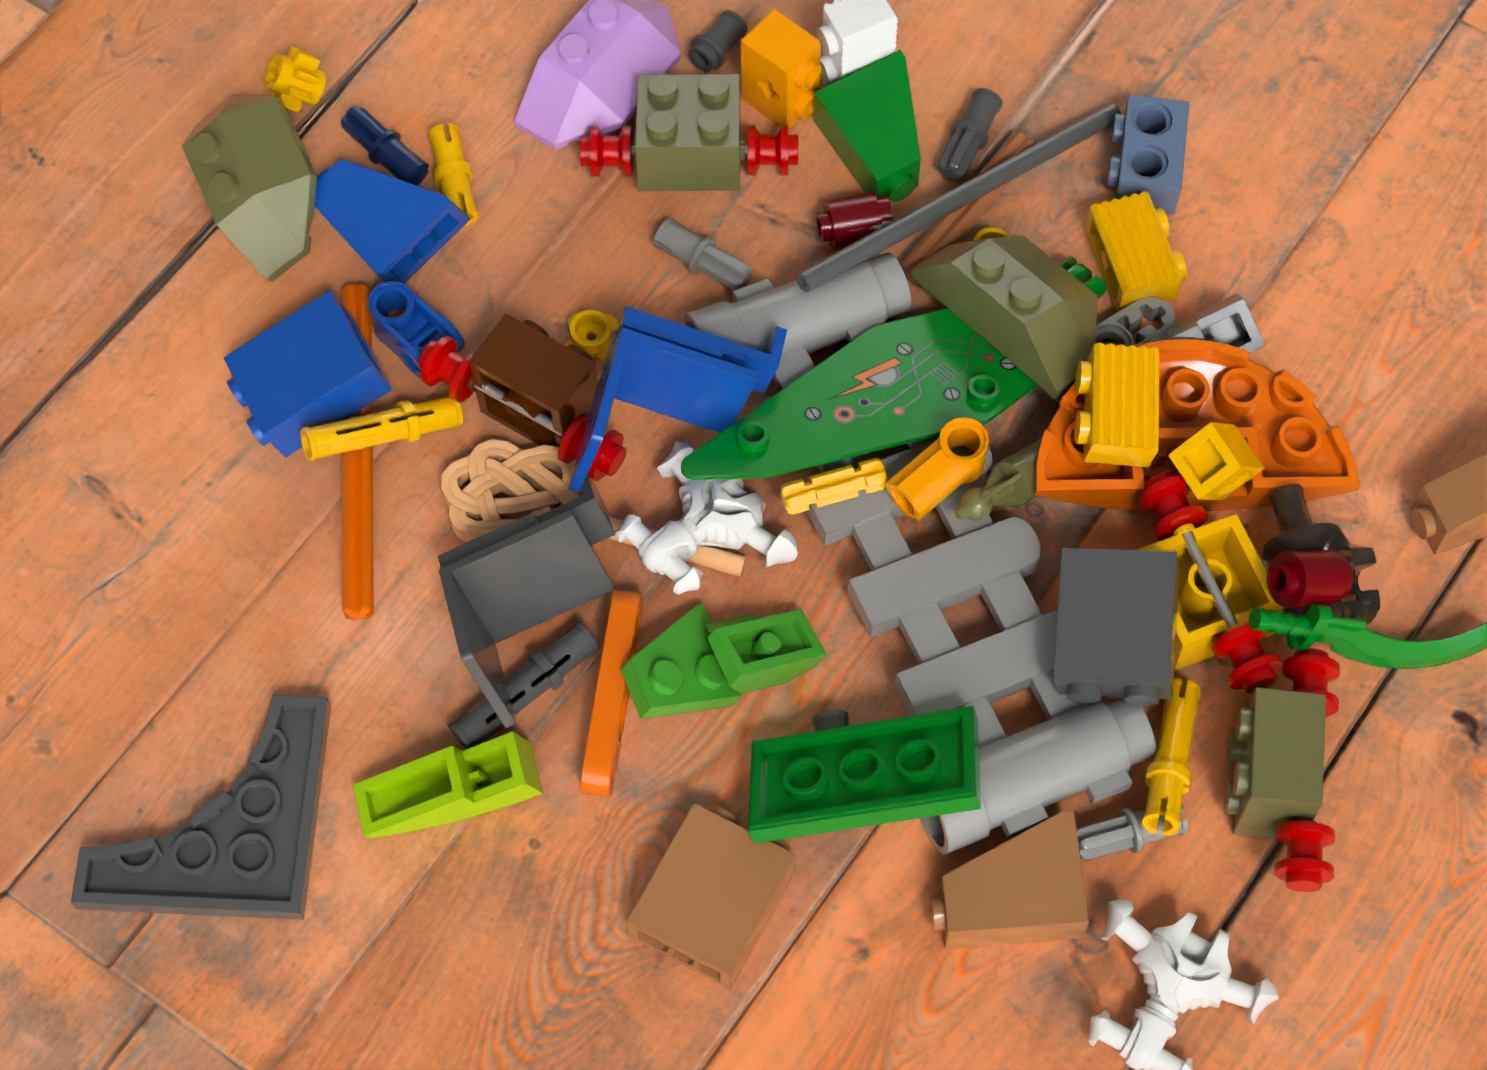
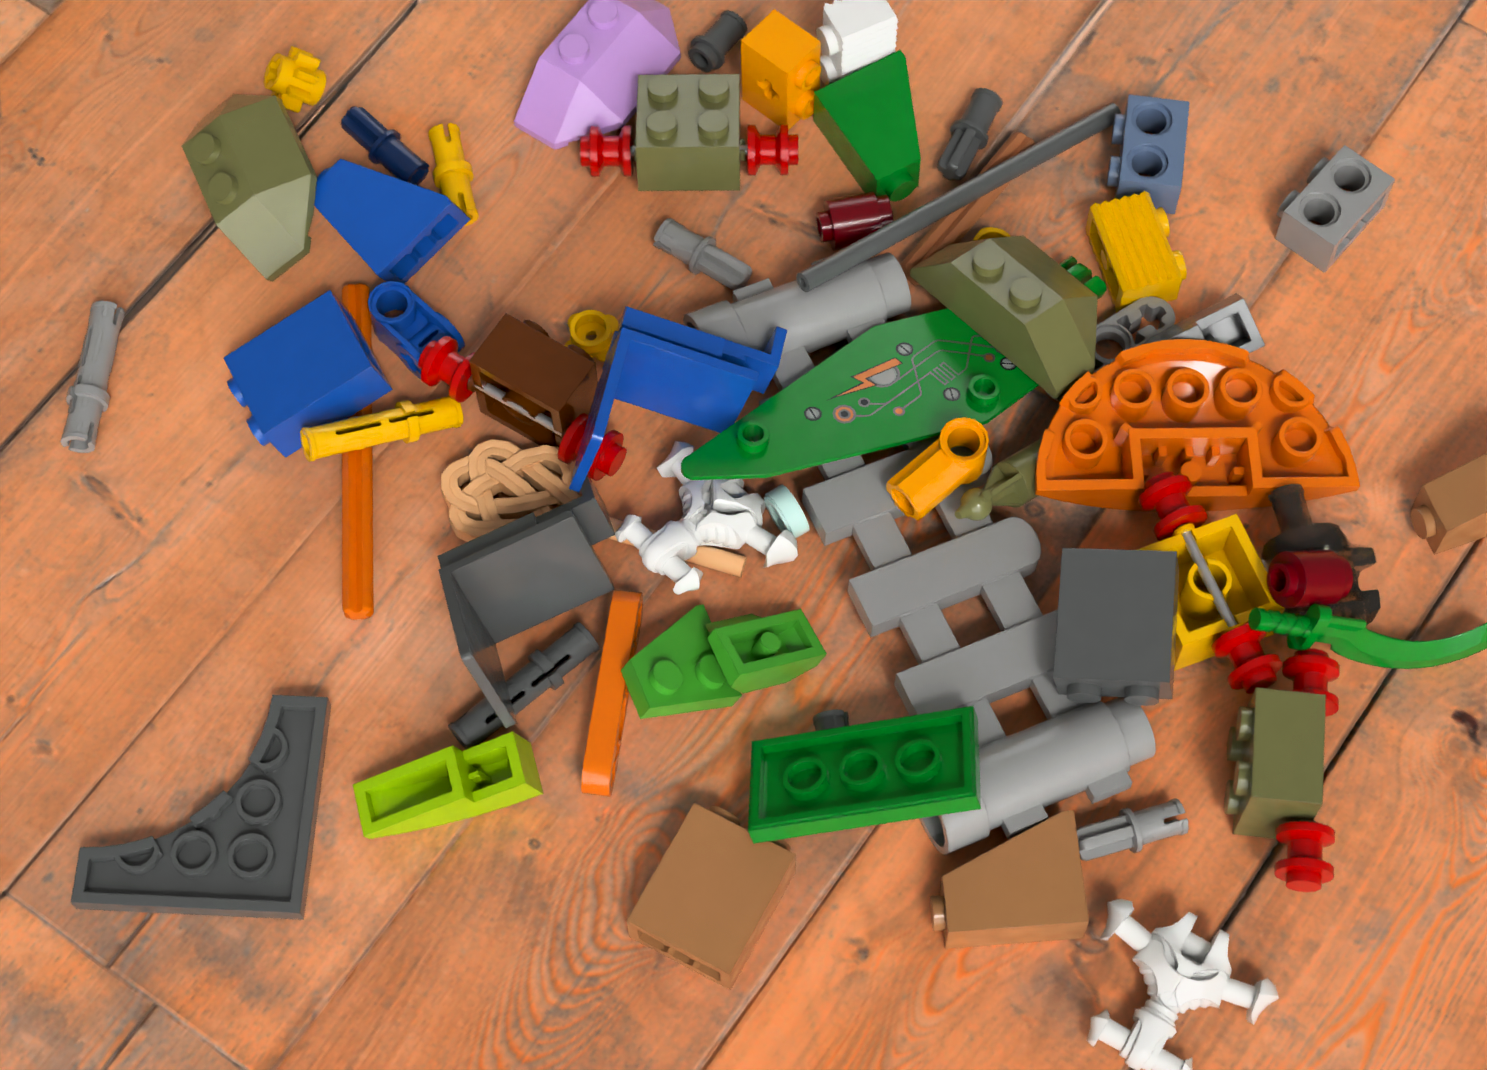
yellow axle [780,458,887,515] -> none
yellow brick [1074,342,1159,467] -> none
yellow pin [1142,678,1201,836] -> none
yellow brick [1168,422,1265,501] -> none
none -> light grey pin [60,301,125,453]
none -> light aqua tile [764,484,810,539]
none -> light grey brick [1275,145,1395,273]

